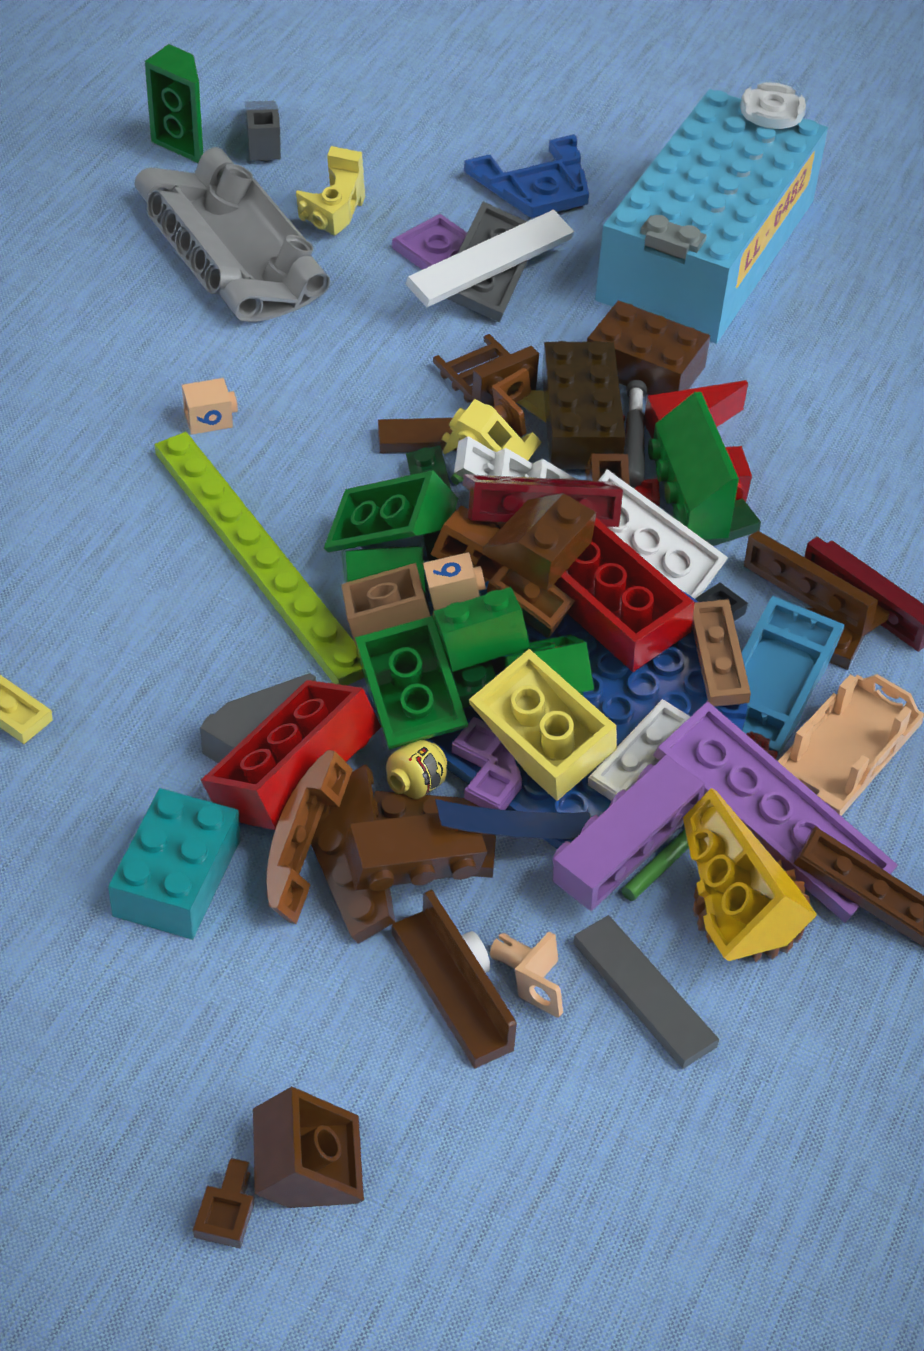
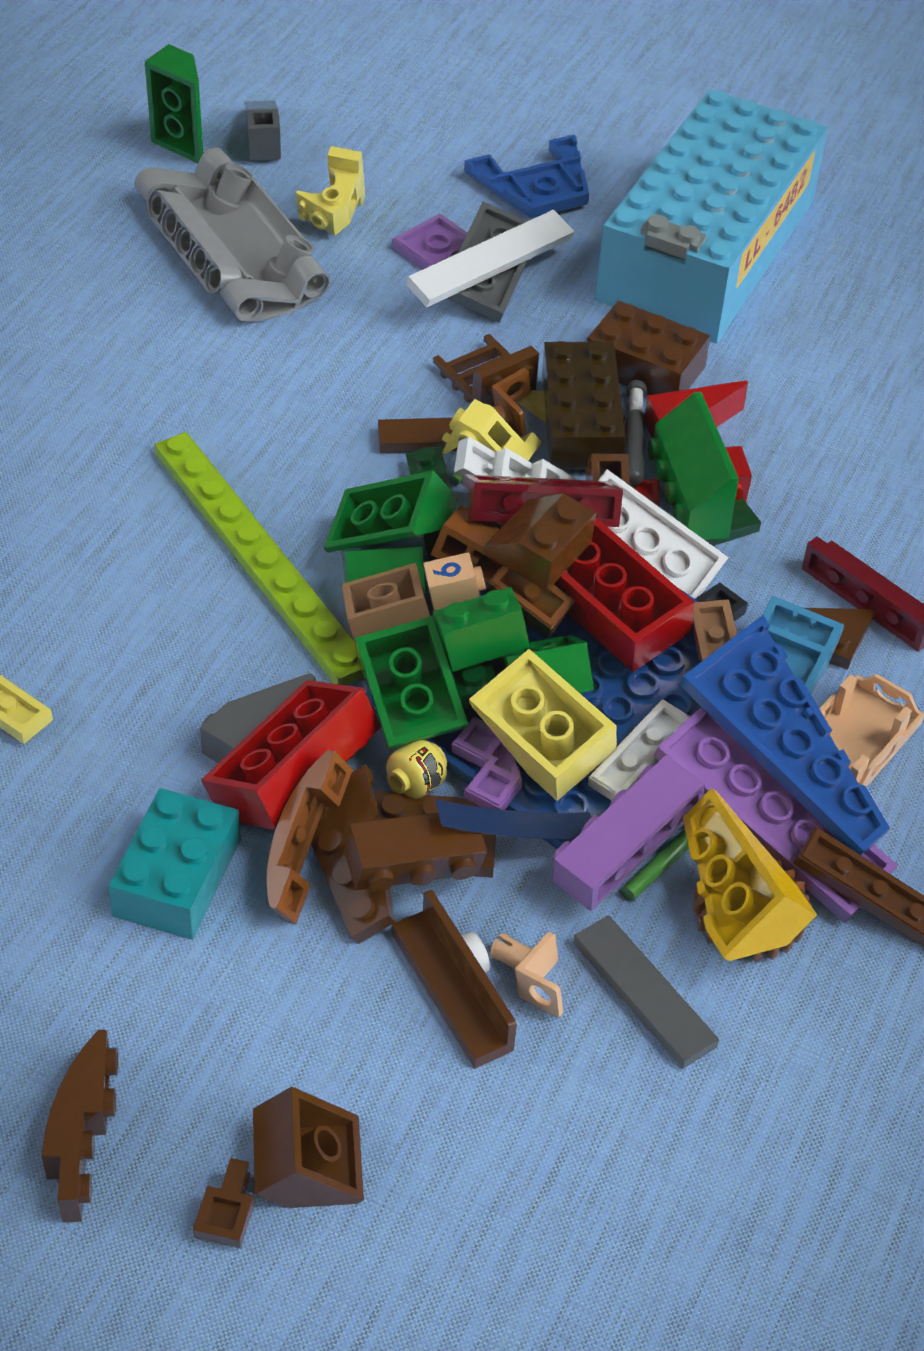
light nougat brick [182,378,238,435] -> none
white tile [740,82,806,129] -> none
reddish brown panel [744,531,890,637] -> none
none -> reddish brown slope [41,1030,119,1223]
none -> blue wing [679,615,890,856]

